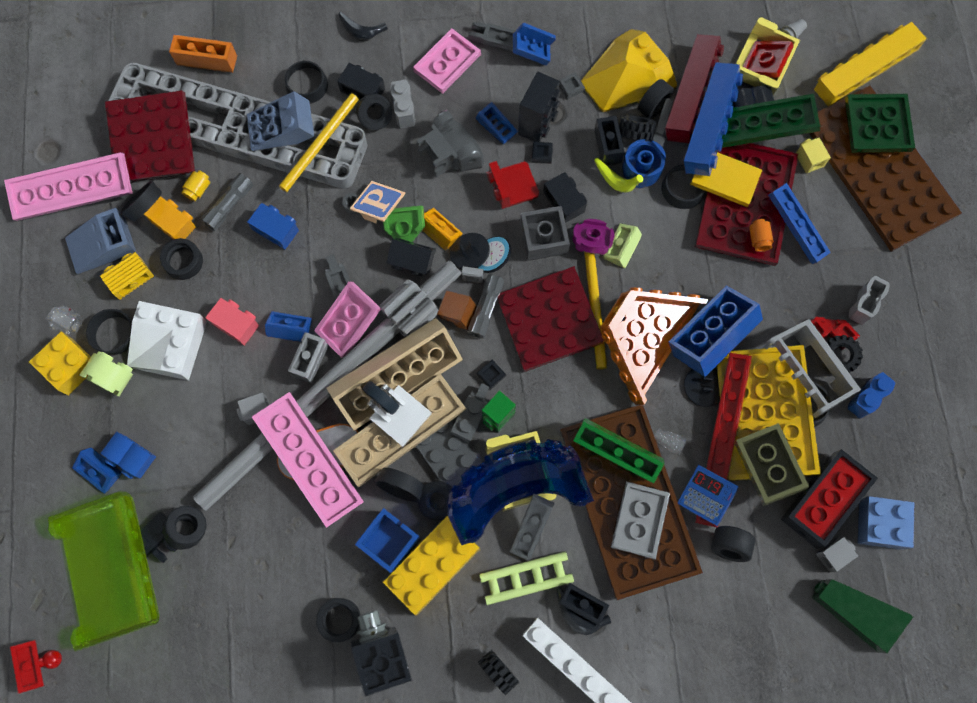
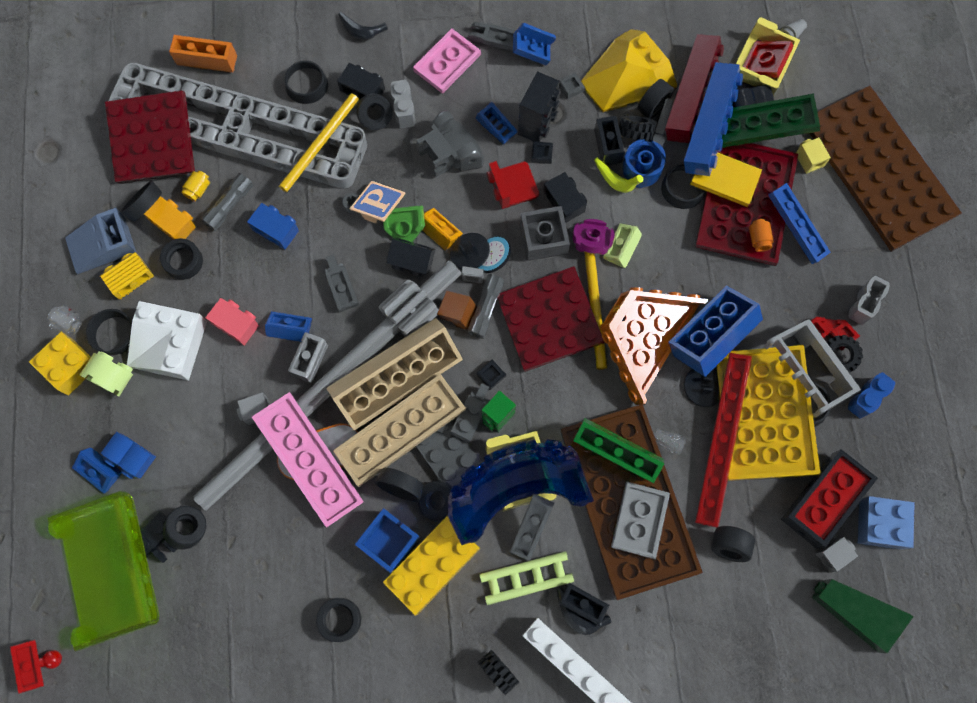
bright pink plate [4,153,133,221] -> none
sand blue slope [247,91,314,151] -> none
bright pink plate [314,282,381,358] -> none
black piece [351,610,412,697] -> none
white plate [362,381,432,447] -> none
tile [678,465,739,526] -> none
olive brick [735,423,809,506] -> none
yellow brick [814,22,927,106] -> none
dark green plate [845,94,915,153] -> none

